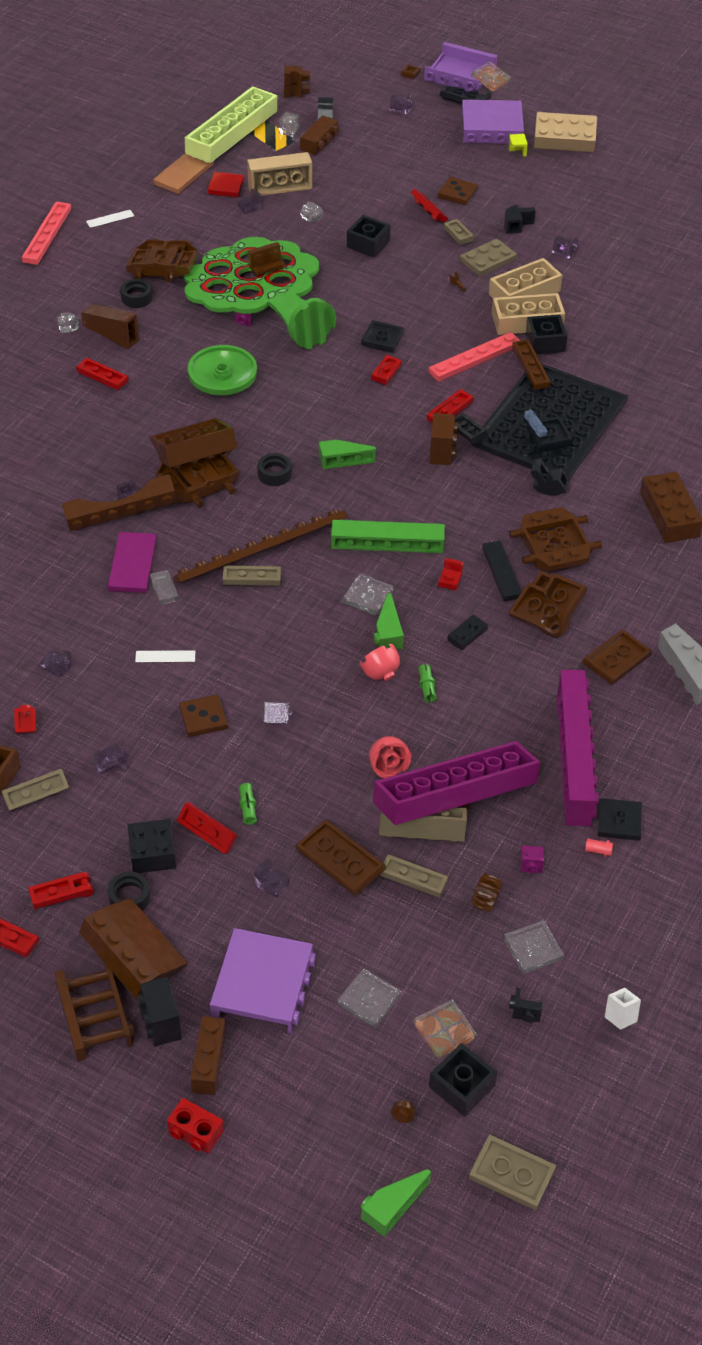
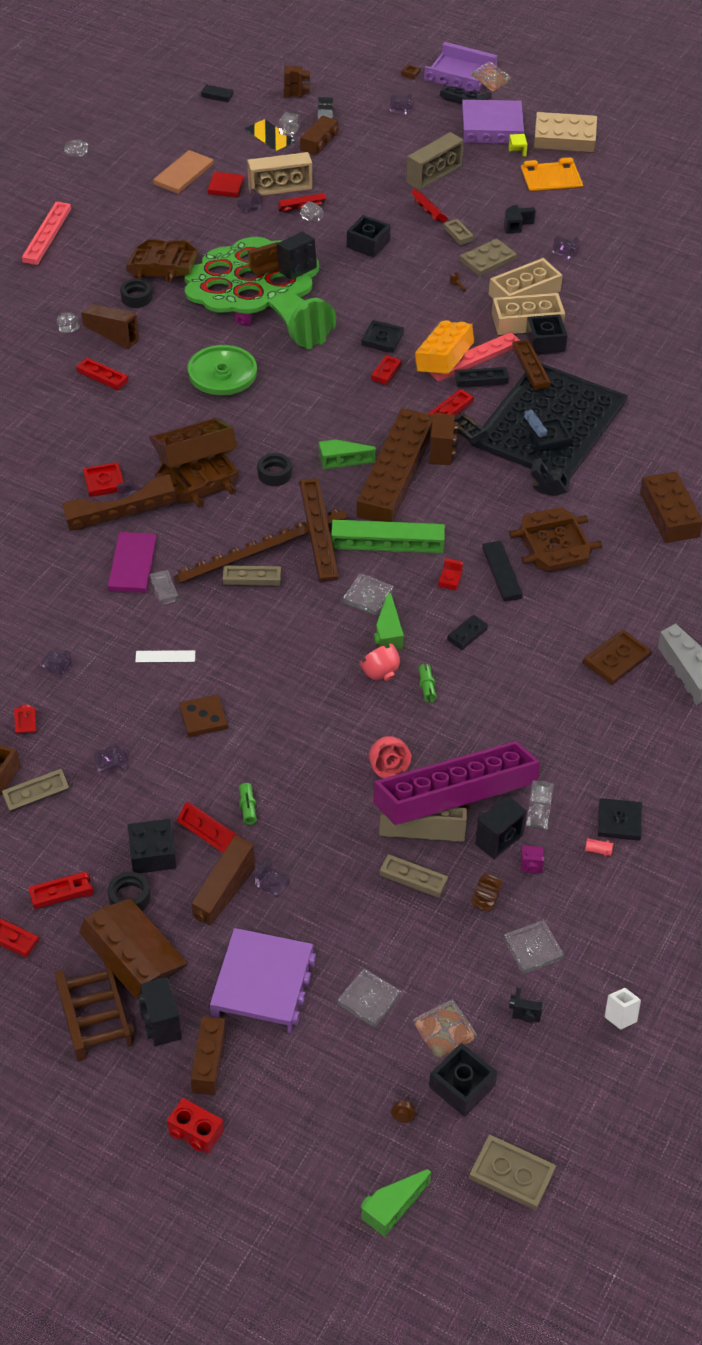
white sticker [86,210,134,228] -> none
yellowish green brick [185,86,277,163] -> none
clear purple bracket [264,702,293,725] -> none
reddish brown tile [295,819,386,896] -> none
reddish brown tile [438,177,478,205] -> none
reddish brown slope [508,571,588,638] -> none
magenta brick [557,670,599,826] -> none
none -> clear piece [65,139,88,158]
none -> red tile [83,462,125,497]
none -> reddish brown slope [191,835,255,925]
none -> black tile [201,85,234,102]
none -> red plate [277,193,326,213]
none -> black brick [277,232,317,280]
none -> reddish brown plate [299,478,339,582]
none -> reddish brown brick [356,408,433,522]
none -> dark tan brick [406,132,464,190]
none -> light orange brick [415,320,474,374]
none -> black plate [455,367,509,387]
none -> black brick [475,796,527,860]
none -> light orange window [521,157,583,191]
none -> clear brick [526,780,554,829]

